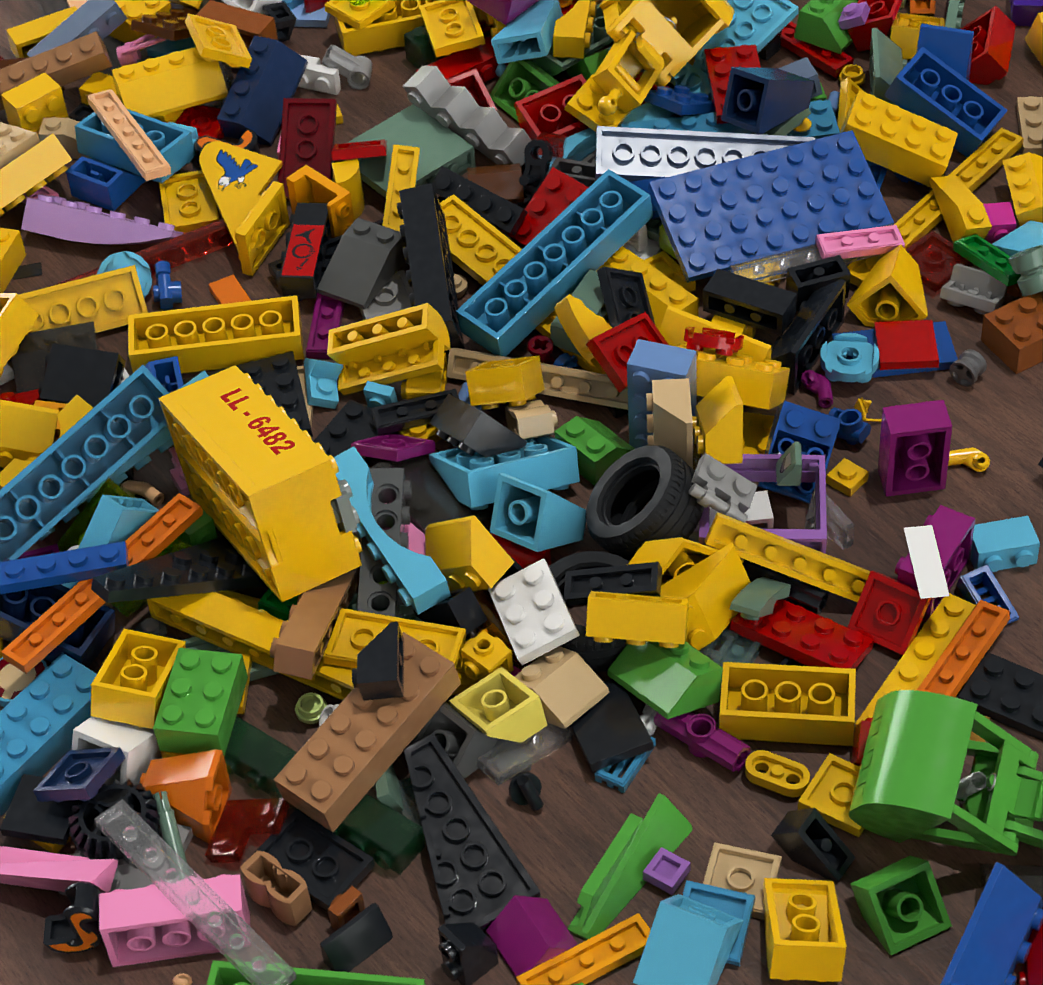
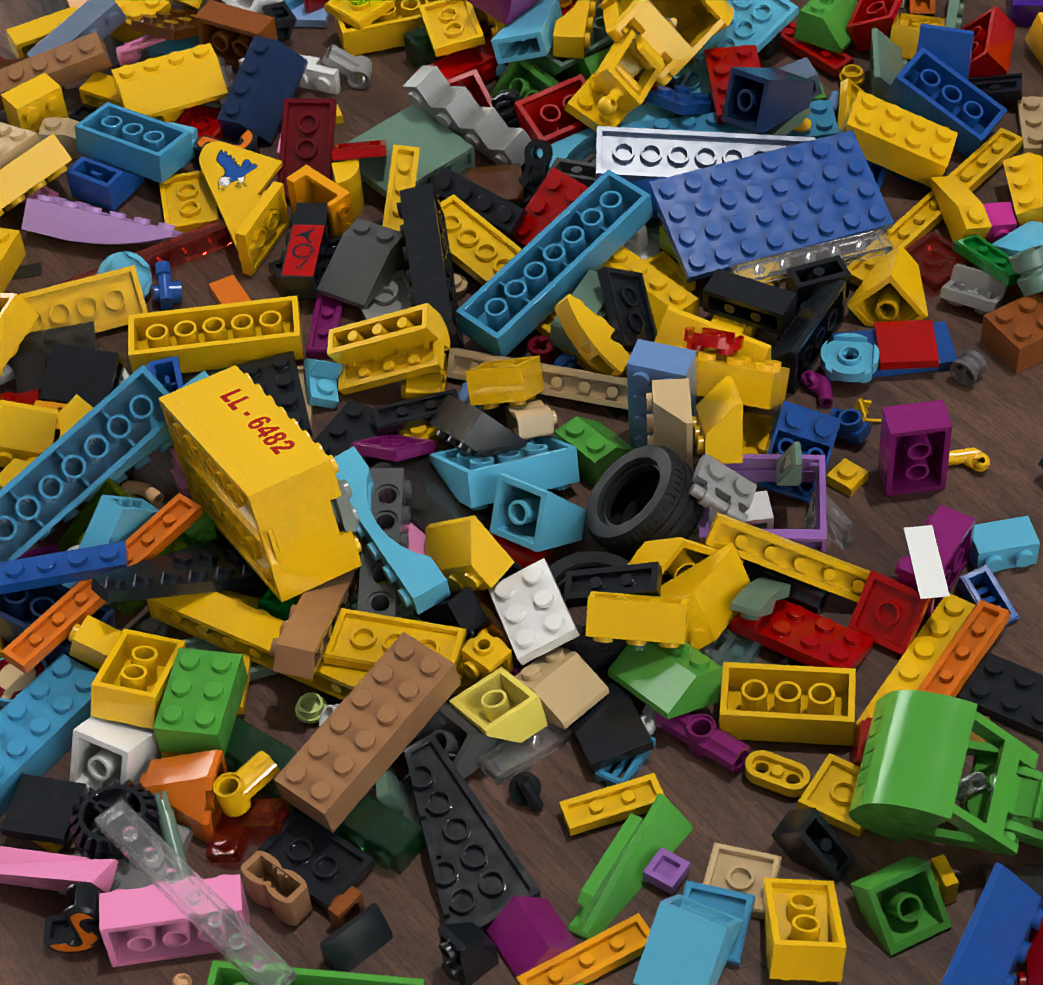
dark blue plate [33,747,126,802] -> none
light nougat tile [87,89,171,181] -> none
yellow plate [185,13,252,68] -> none
black slope [352,622,404,701] -> none
medium azure plate [363,381,398,408] -> none
clear red slope [537,132,567,158] -> none
red plate [586,311,669,393] -> none
bright pink tile [815,225,905,259] -> none
medium lavender plate [838,1,871,30] -> none
none -> yellow brick [68,615,122,670]
none -> yellow piece [213,751,280,817]
none -> black gear [491,88,524,128]
none -> yellow plate [559,773,664,836]
none -> yellow plate [930,854,959,905]
none -> black plate [969,73,1023,103]

